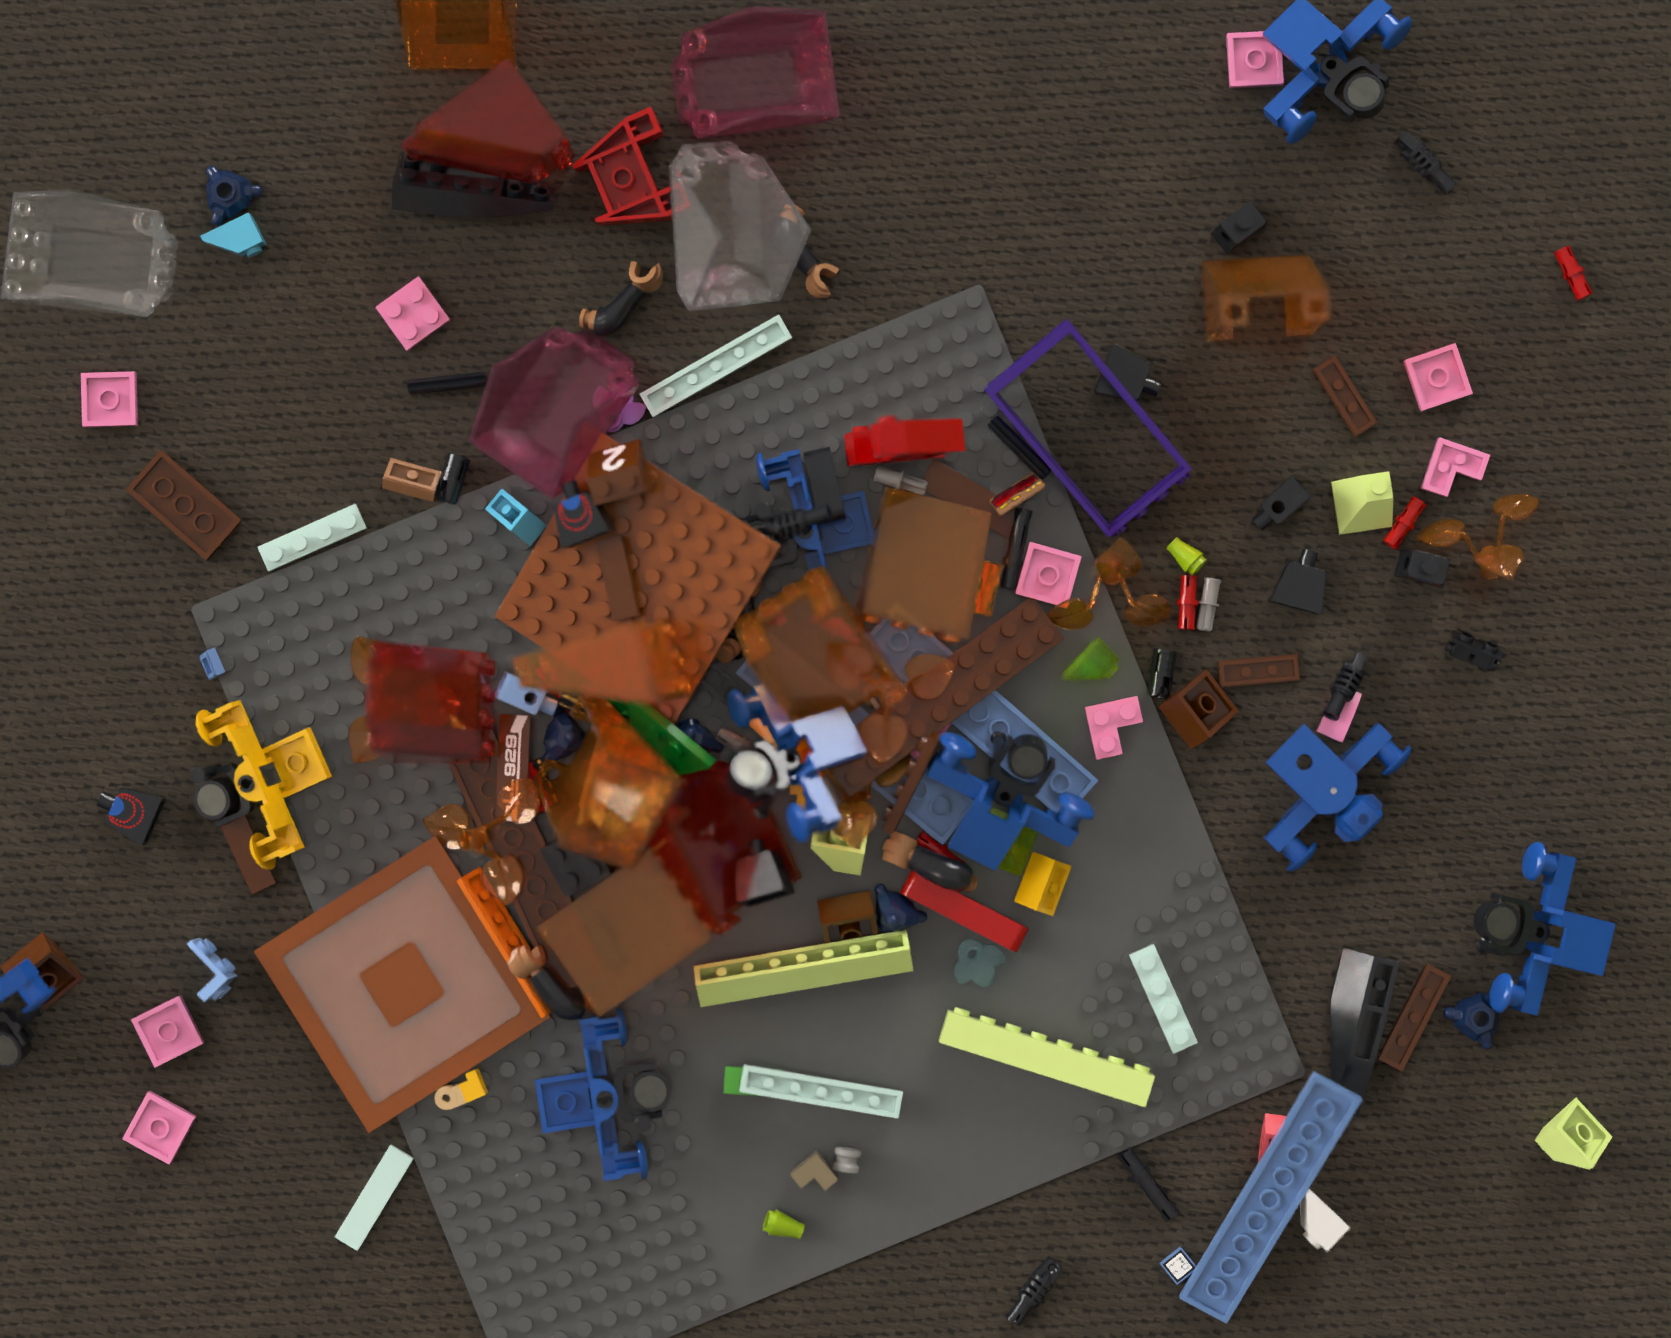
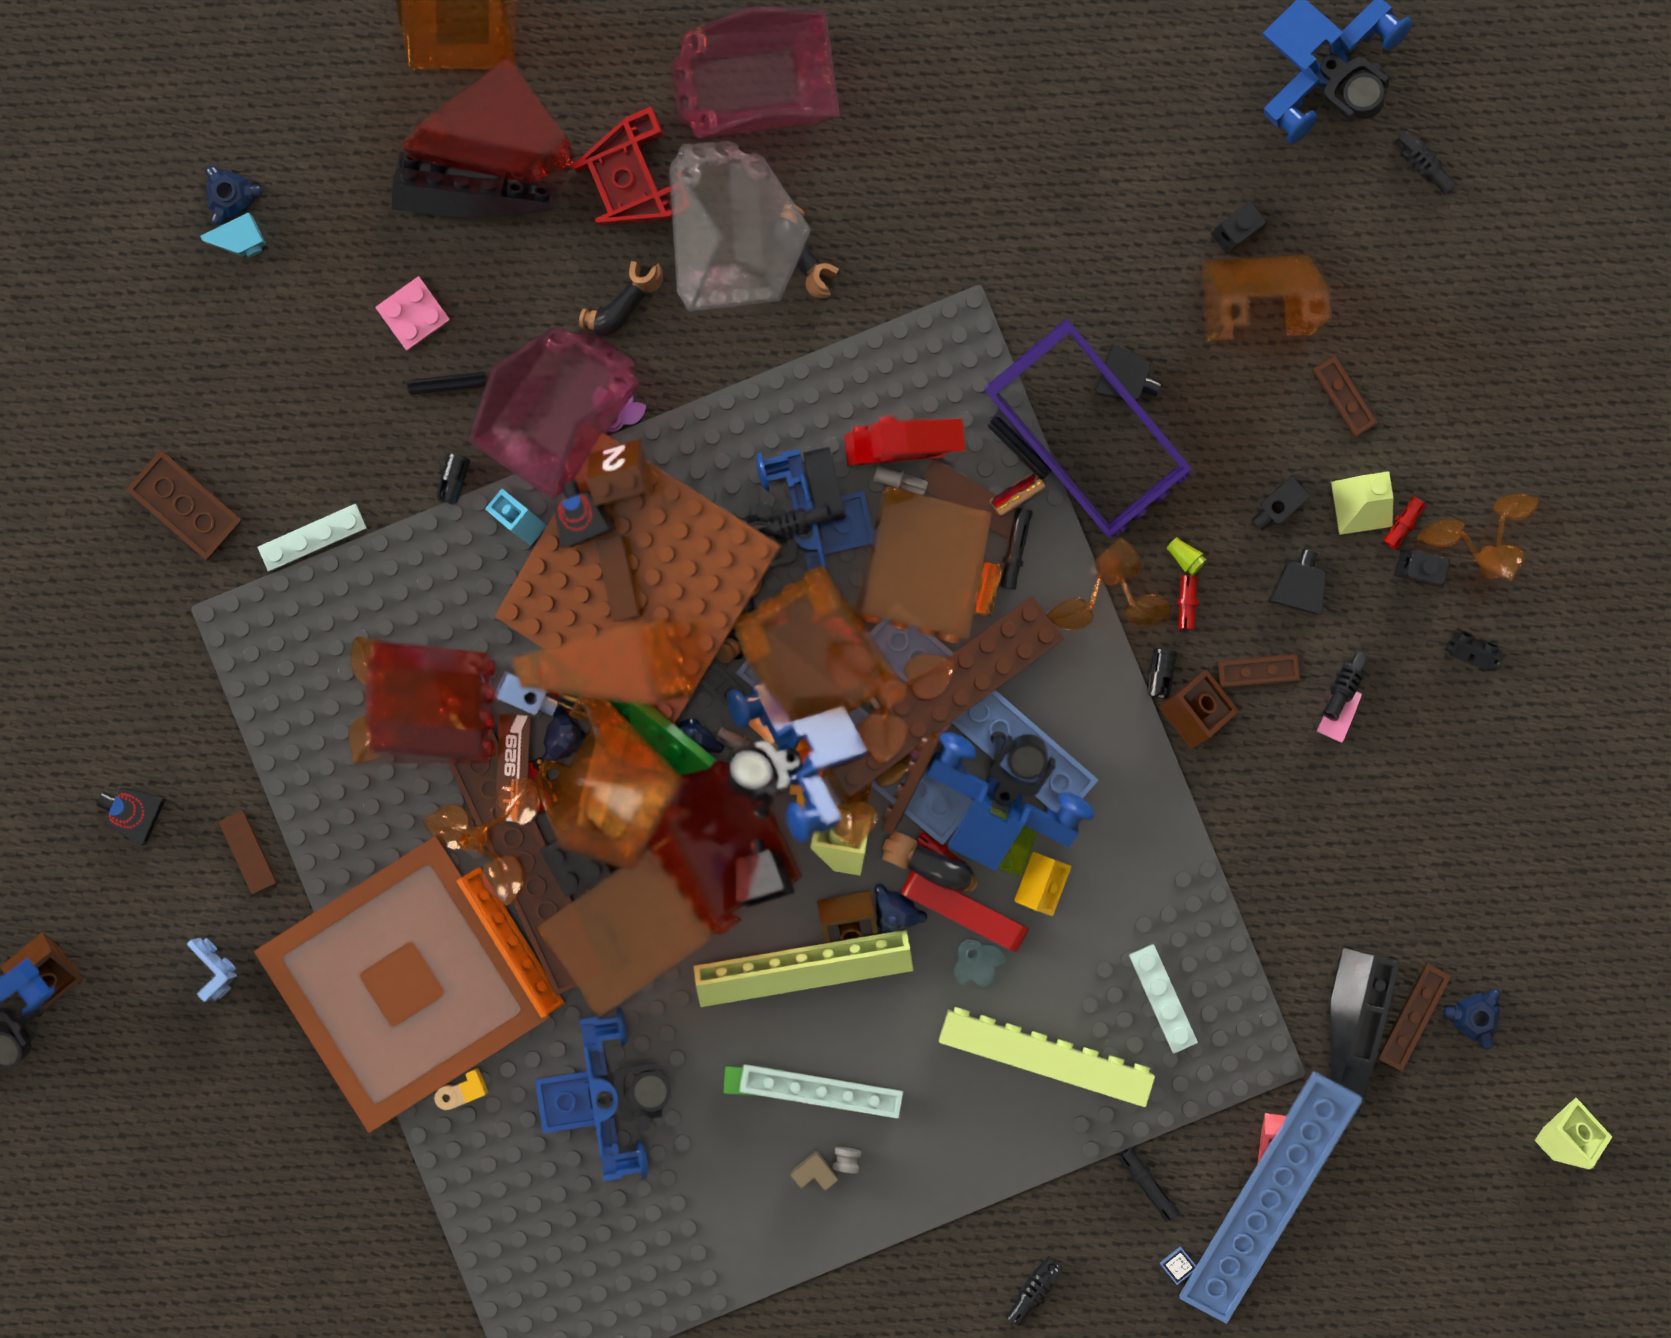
clear windscreen [1,190,178,317] -> none
bright pink plate [81,371,138,427] -> none
bright pink plate [122,1091,197,1165] -> none
bright pink plate [131,995,205,1068] -> none
yellow piece [190,700,332,870] -> none
medium blue tile [199,647,225,680] -> none
light aqua tile [335,1144,414,1251] -> none
medium nougat slope [382,458,442,502] -> none
black piece [507,945,595,1021] -> none
light aqua plate [640,314,792,418] -> none
lime cone [763,1209,805,1239] -> none
bright pink plate [1015,542,1082,608] -> none
clear neon green slope [1058,637,1120,681] -> none
bright pink plate [1084,696,1143,760] -> none
light grey axle [1196,577,1221,632] -> none
bright pink plate [1226,31,1284,88] -> none
blue piece [1263,723,1411,871] -> none
white slope [1300,1189,1350,1251] -> none
bright pink plate [1403,343,1473,412] -> none
bright pink plate [1421,438,1490,497] -> none
blue piece [1474,842,1616,1016] -> none
red pin [1554,245,1593,301] -> none

